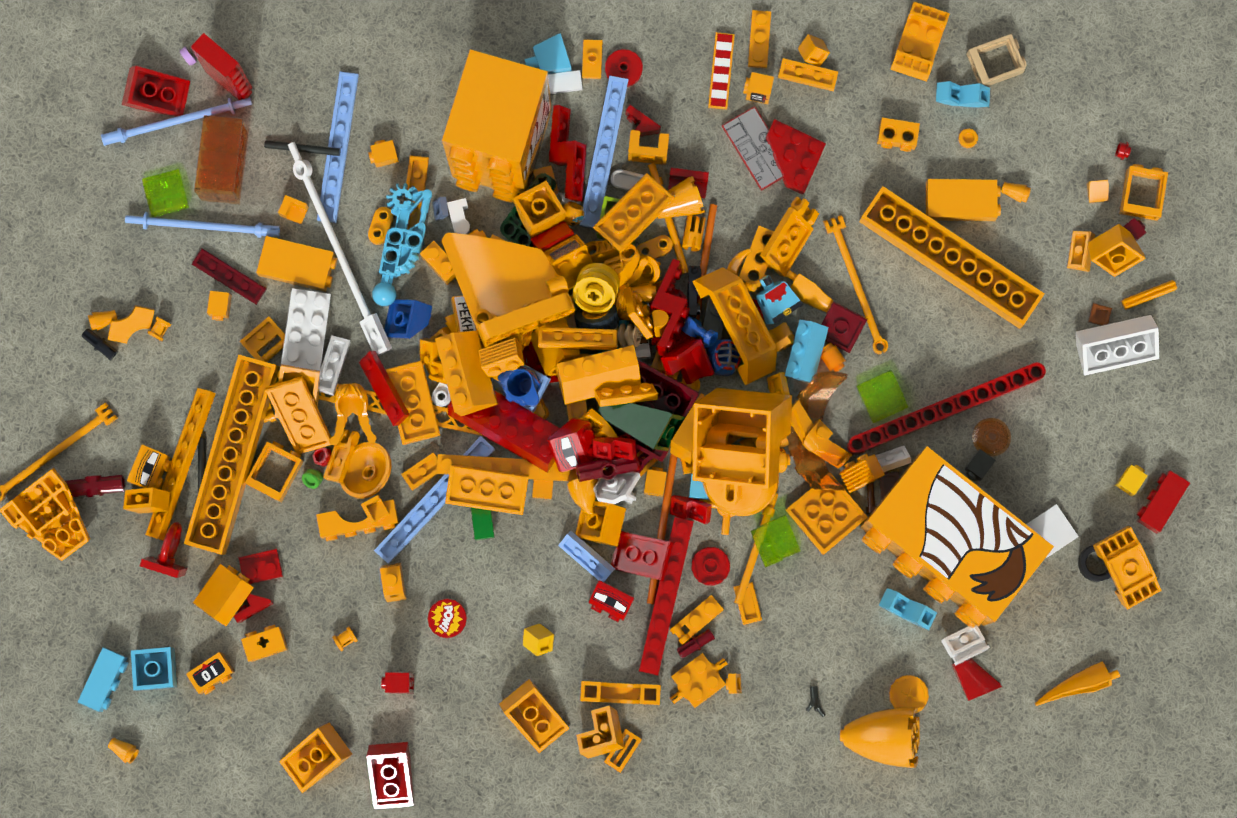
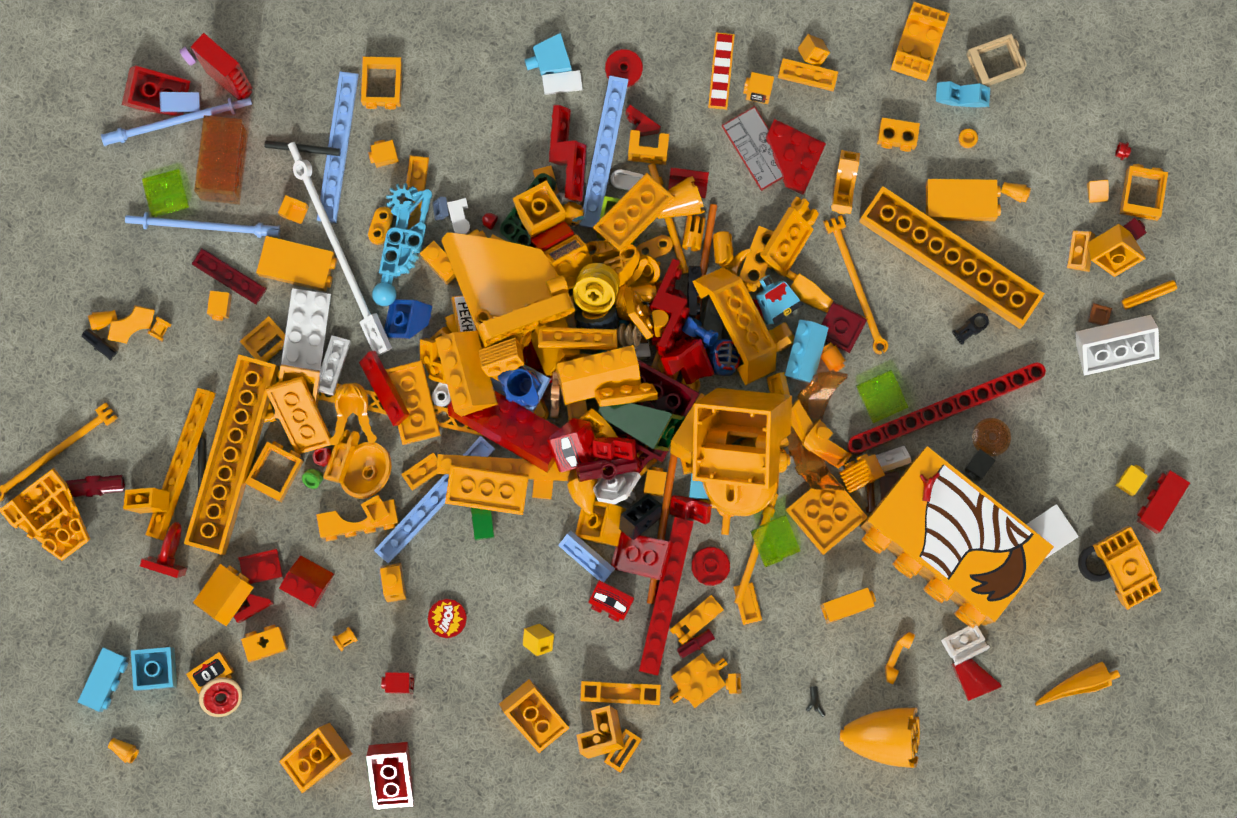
light orange slope [127,445,171,489] -> none
light orange brick [442,49,552,203] -> none
light orange plate [582,40,602,79] -> none
light orange plate [748,10,771,68] -> none
medium azure brick [879,588,937,630] -> none
light orange tile [889,675,929,714] -> none
none -> light blue tile [160,92,200,112]
none -> red wheel [199,677,242,717]
none -> red slope [279,555,335,608]
none -> light orange window [361,57,403,110]
none -> red hinge [482,213,498,230]
none -> light nougat bar [550,371,560,418]
none -> black brick [619,494,662,540]
none -> light orange arm [713,231,734,269]
none -> light orange window [820,587,876,624]
none -> light orange arch [831,150,860,214]
none -> light orange bar [885,632,915,685]
none -> red bar [920,472,940,502]
none -> black connector [952,313,989,345]

